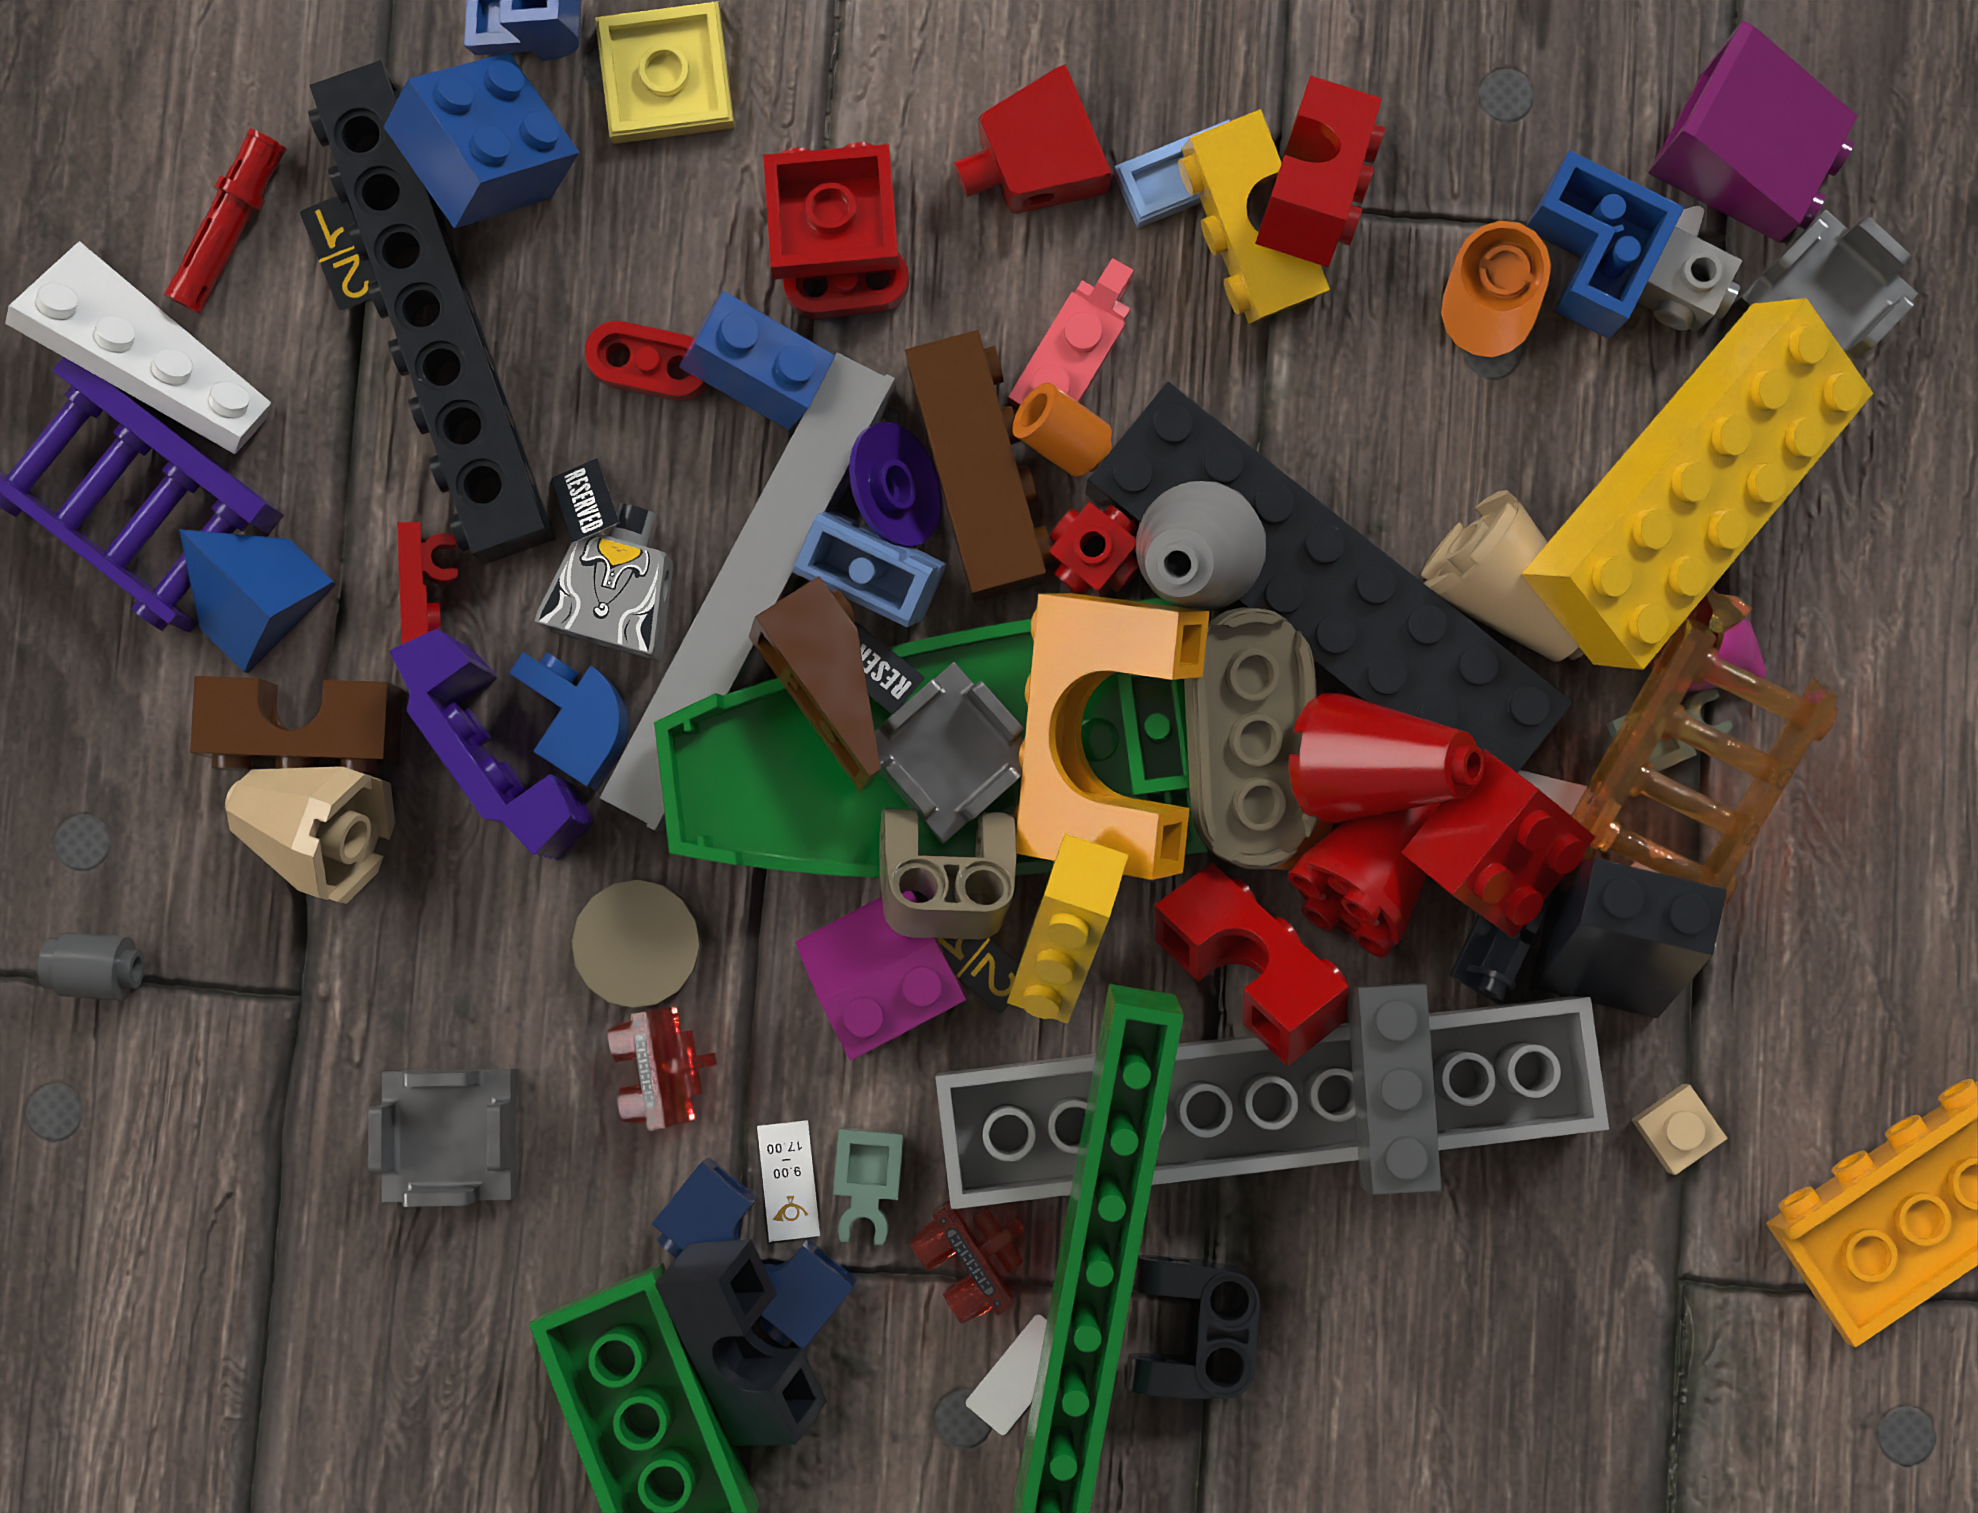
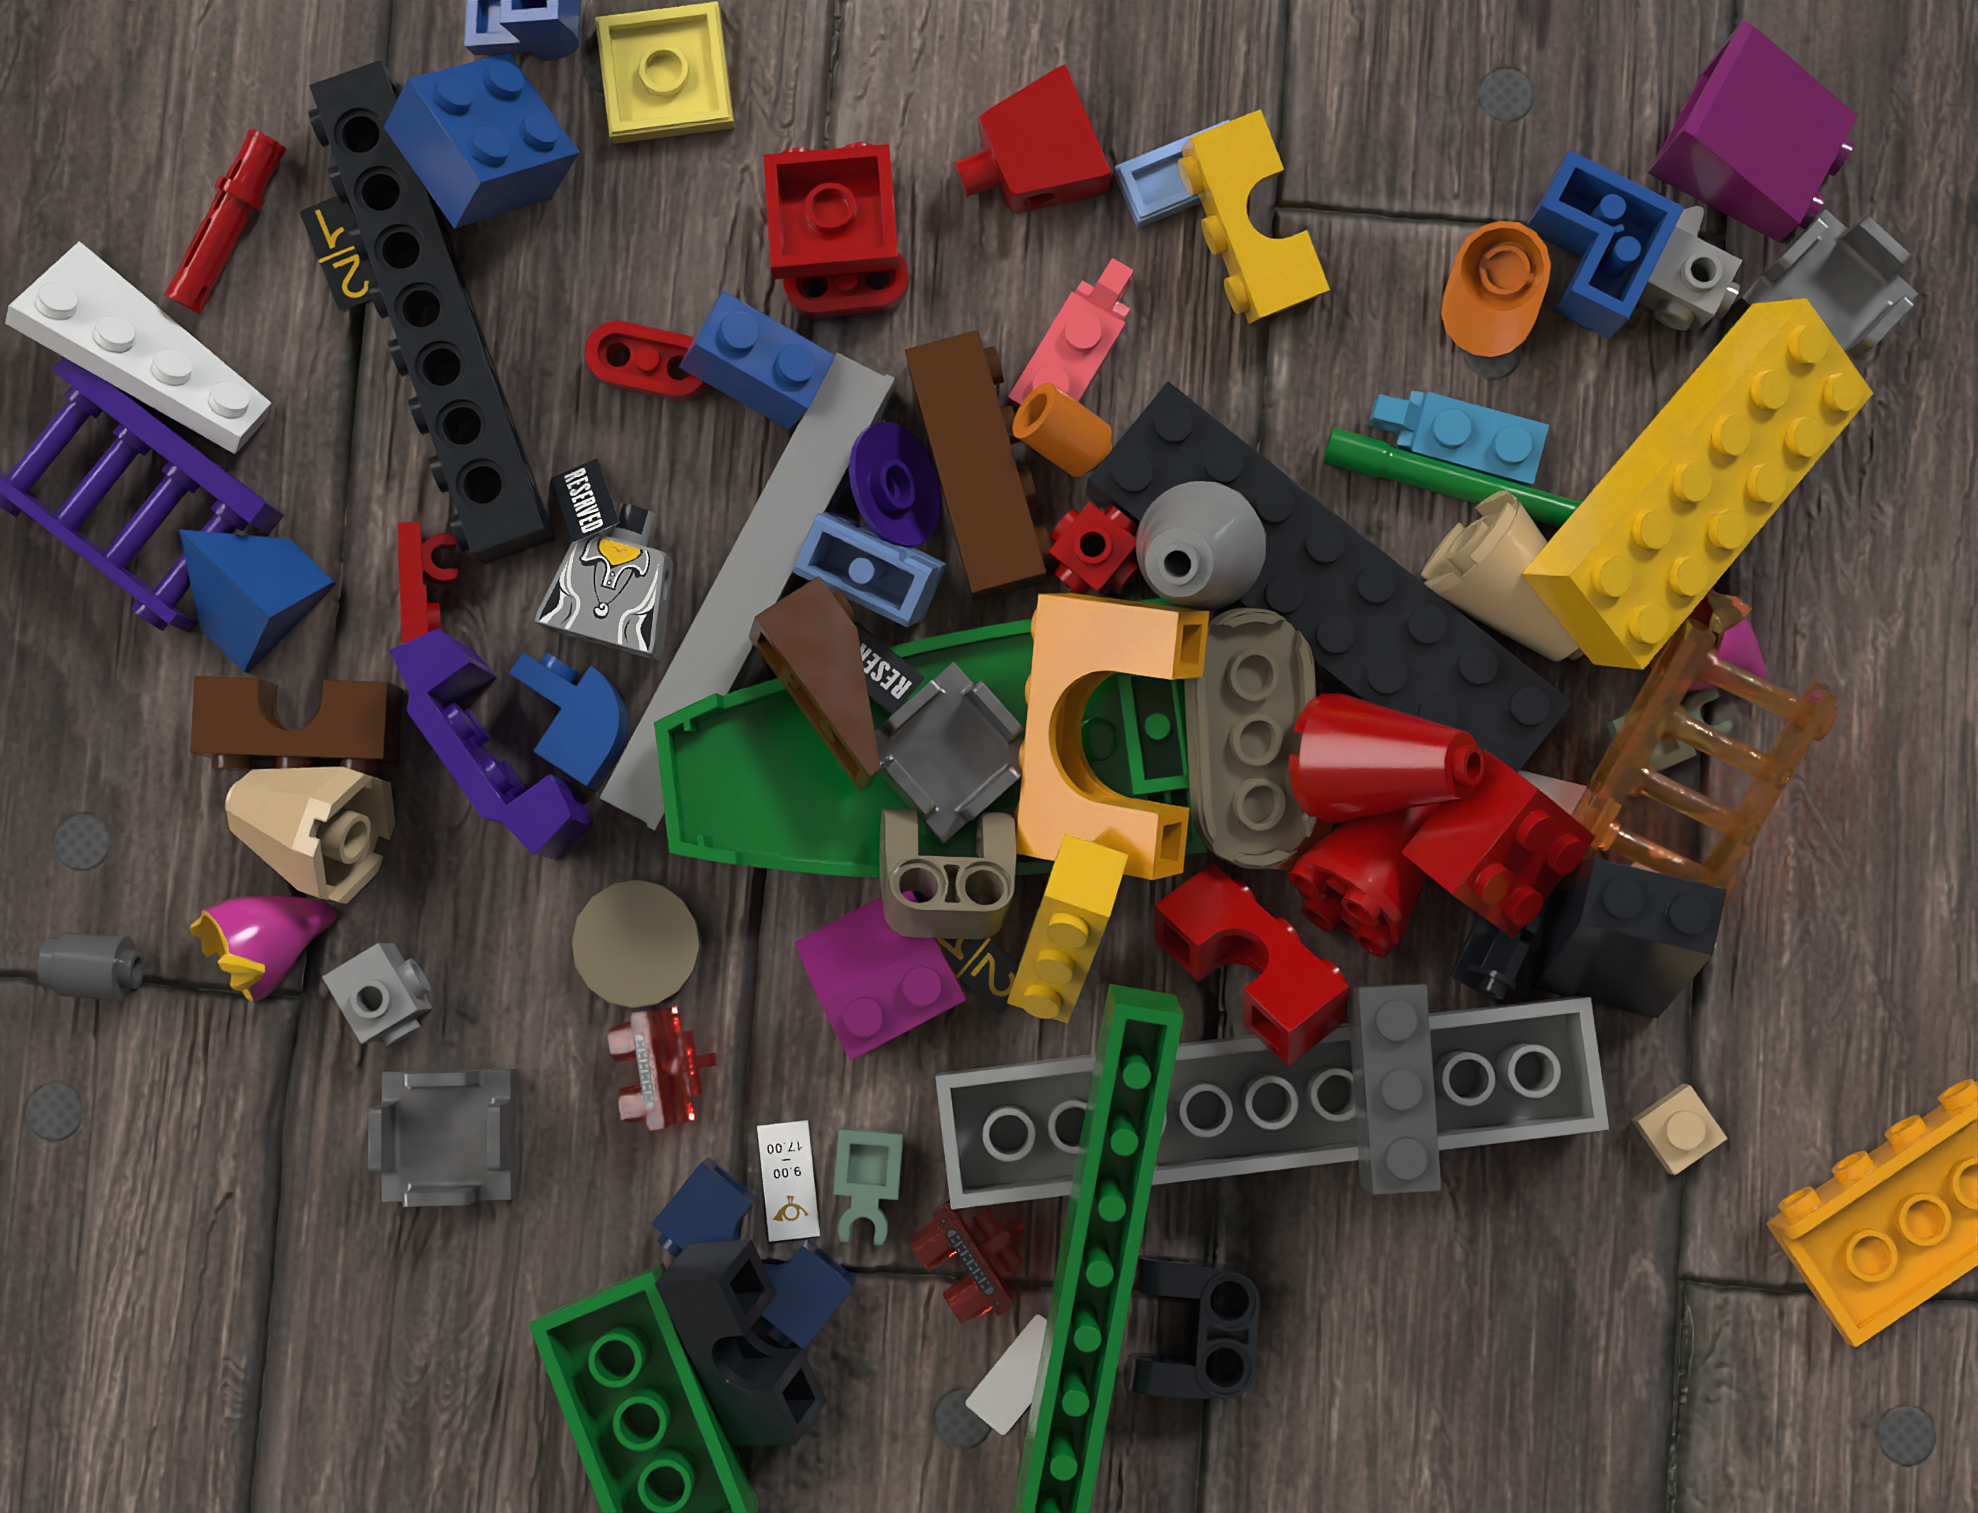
red arch [1255,75,1386,268] -> none
none -> dark pink hat [189,895,337,1003]
none -> light grey brick [322,943,433,1047]
none -> green piece [1322,427,1584,529]
none -> dark azure hinge [1367,391,1549,487]

